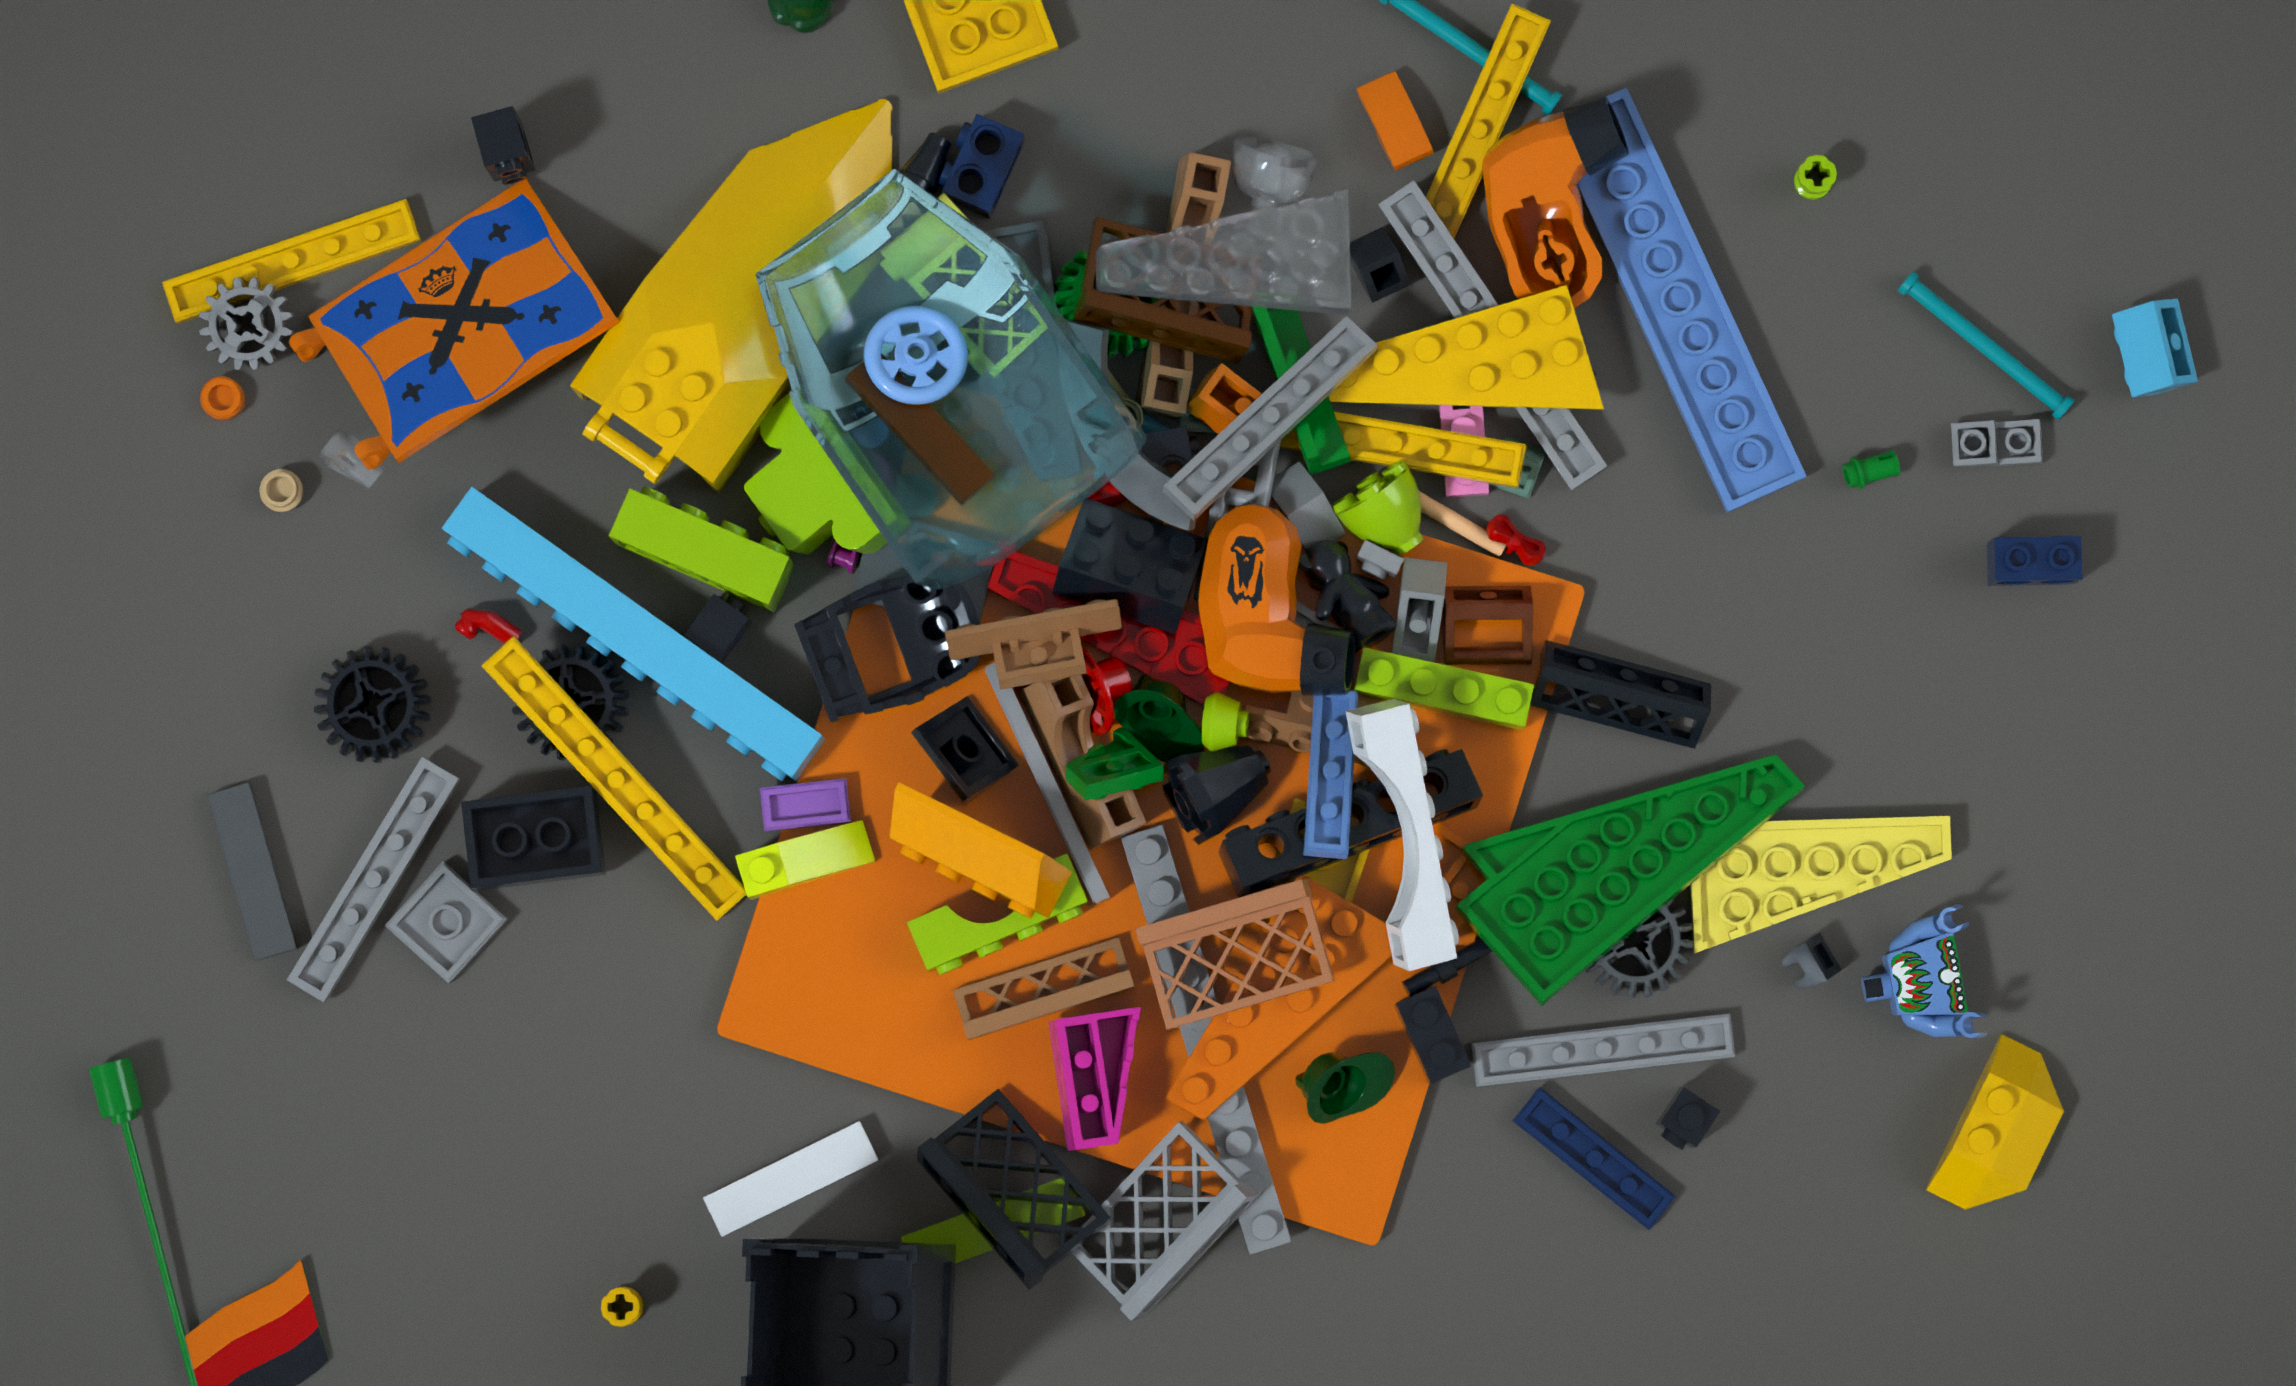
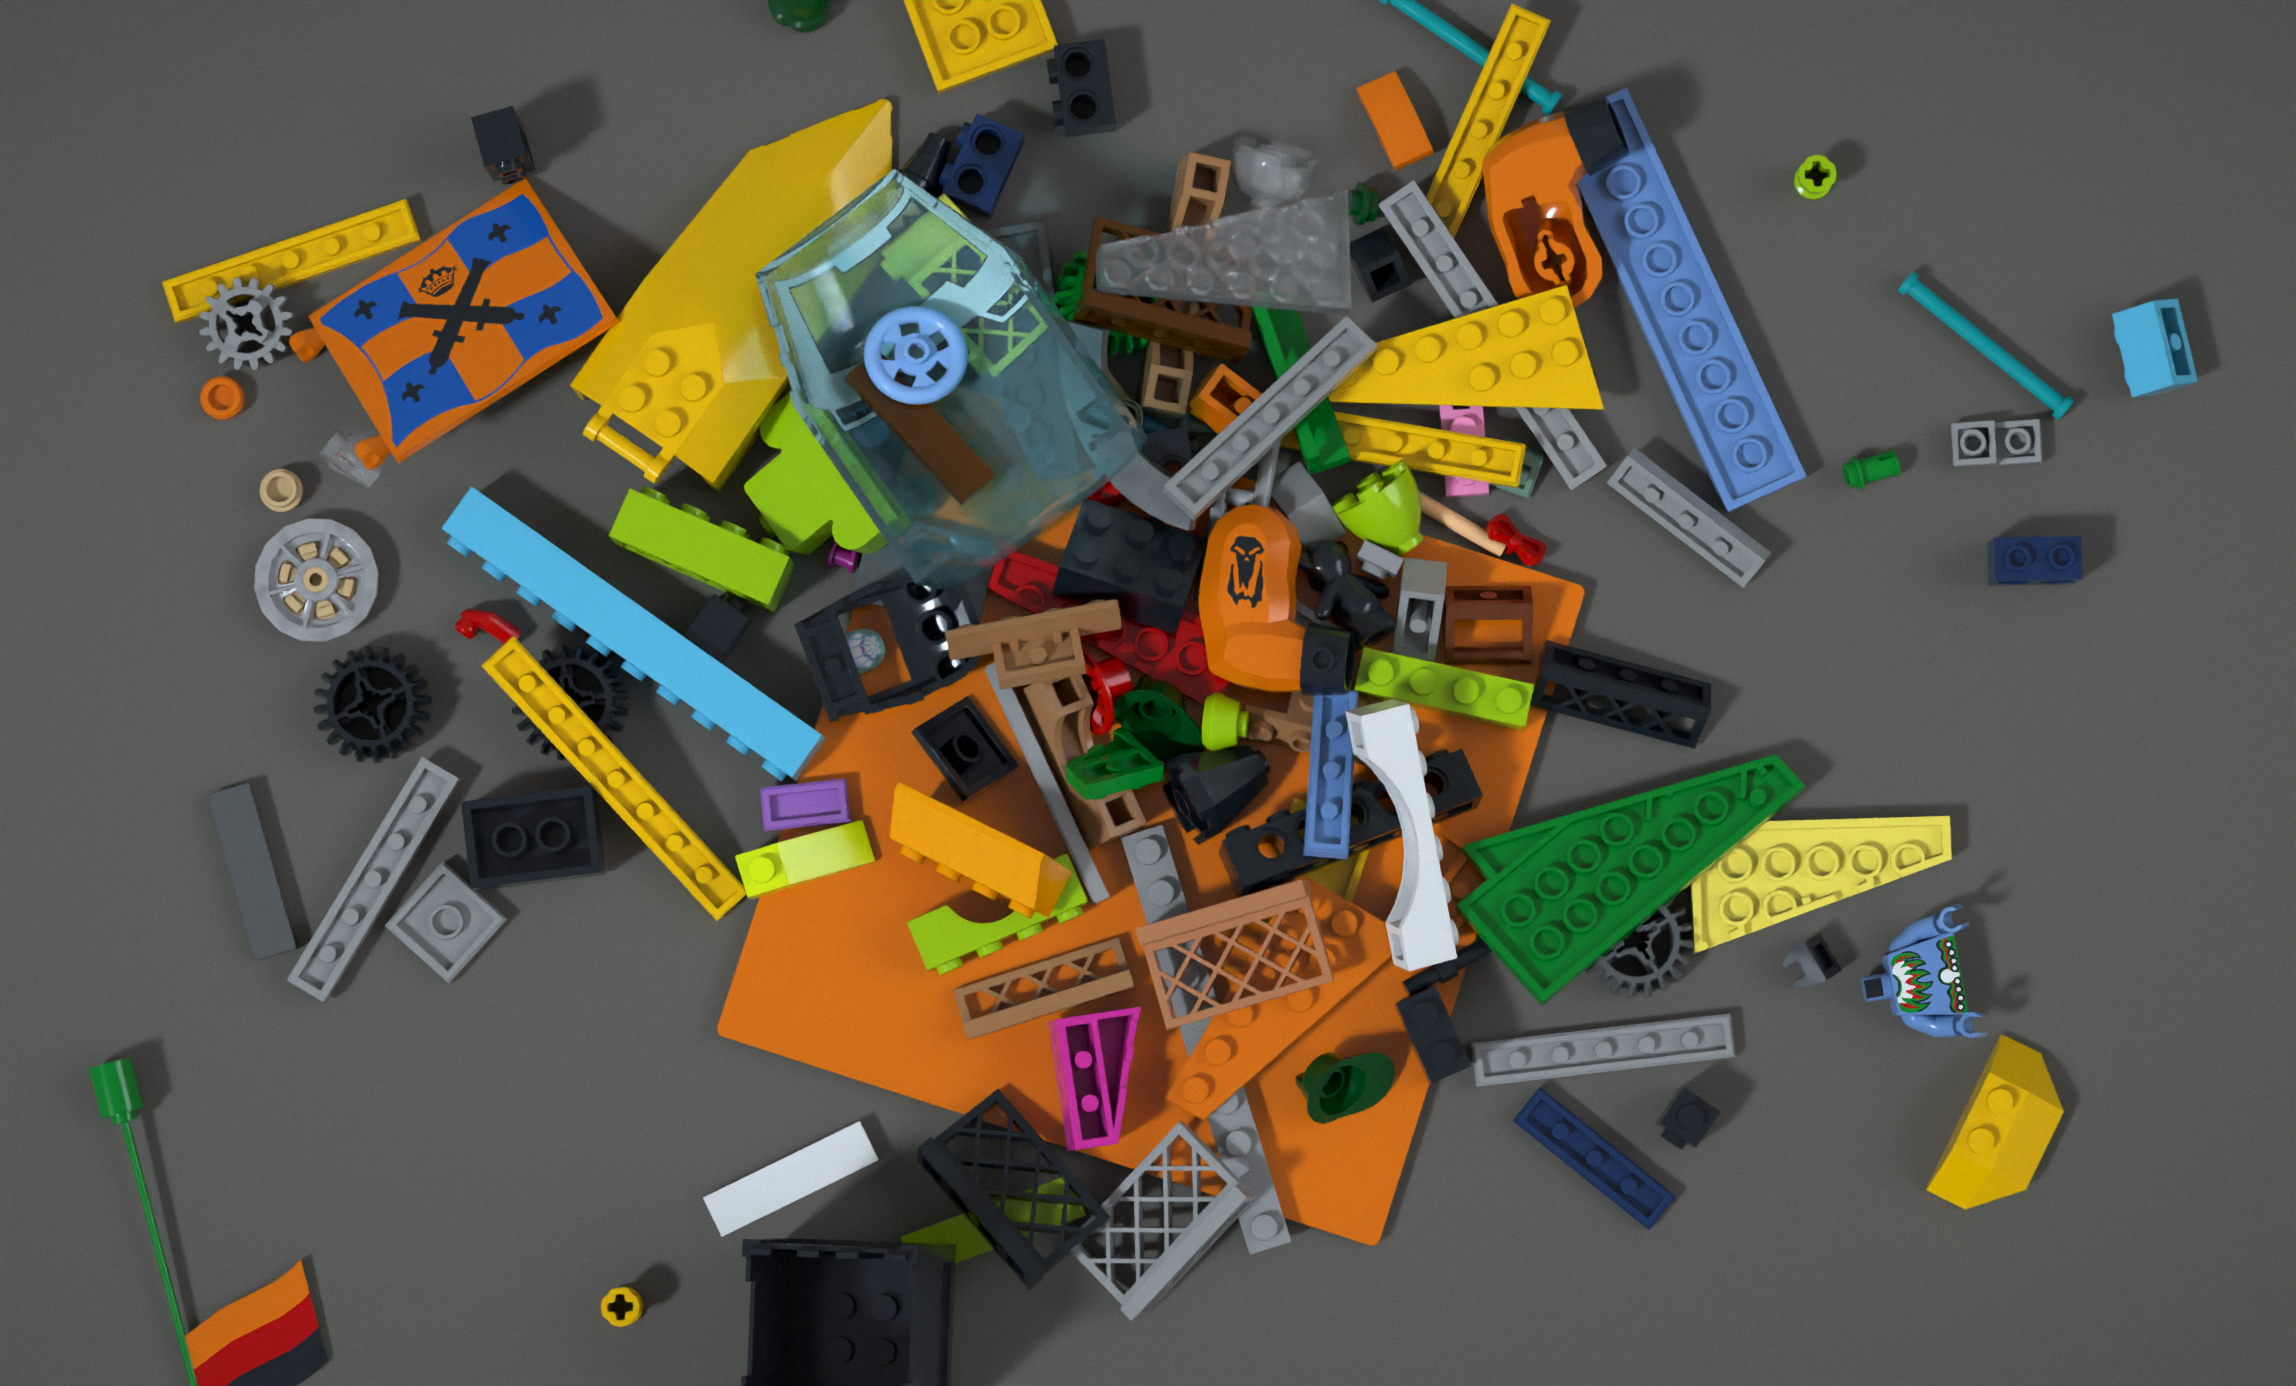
none -> flat silver piece [254,518,379,642]
none -> tile [845,628,886,675]
none -> black brick [1046,39,1116,138]
none -> dark green plate [1346,182,1379,226]
none -> light grey plate [1607,448,1771,588]

